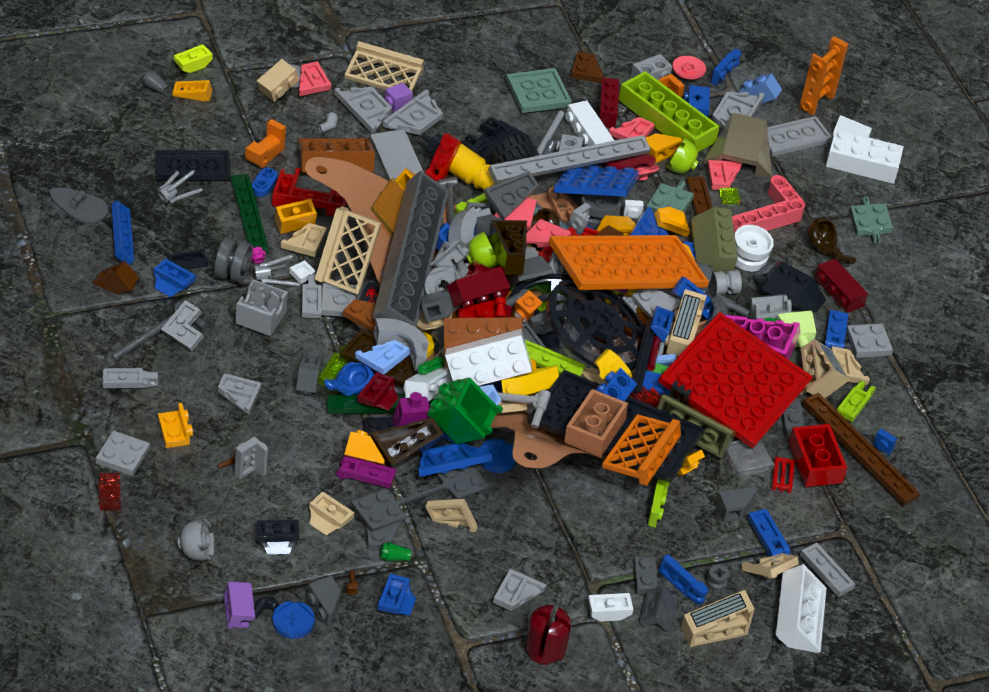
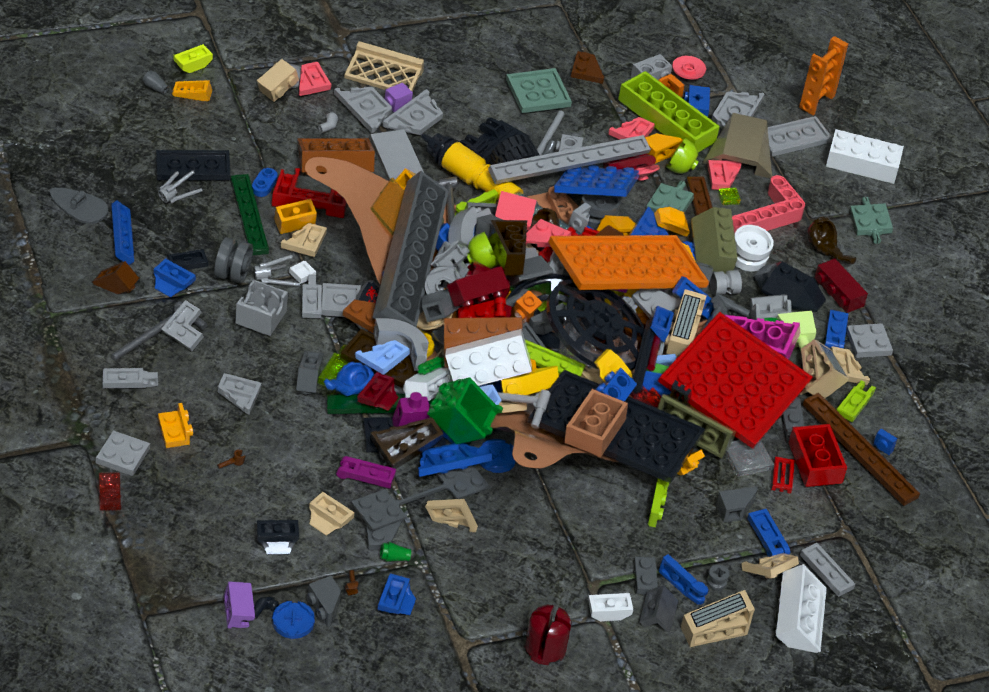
light grey cylinder [178,518,215,561] -> none
light grey bracket [235,436,268,479] -> none
orange piece [245,119,286,168] -> none
dark pink plate [251,247,266,264] -> none
tan fence [315,207,382,294] -> none
light orange slope [345,430,386,466] -> none
red plate [425,133,462,181] -> none
dark grey wing [483,171,539,220] -> none
light grey wing [493,569,546,611] -> none
white brick [565,101,615,146] -> none
dark red brick [598,77,619,128] -> none
orange fence [602,414,681,486] -> none
white plate [623,200,643,219] -> none
blue hinge [711,49,742,85] -> none
medium blue slope [739,73,782,103] -> none
white slope [833,115,872,138] -> none

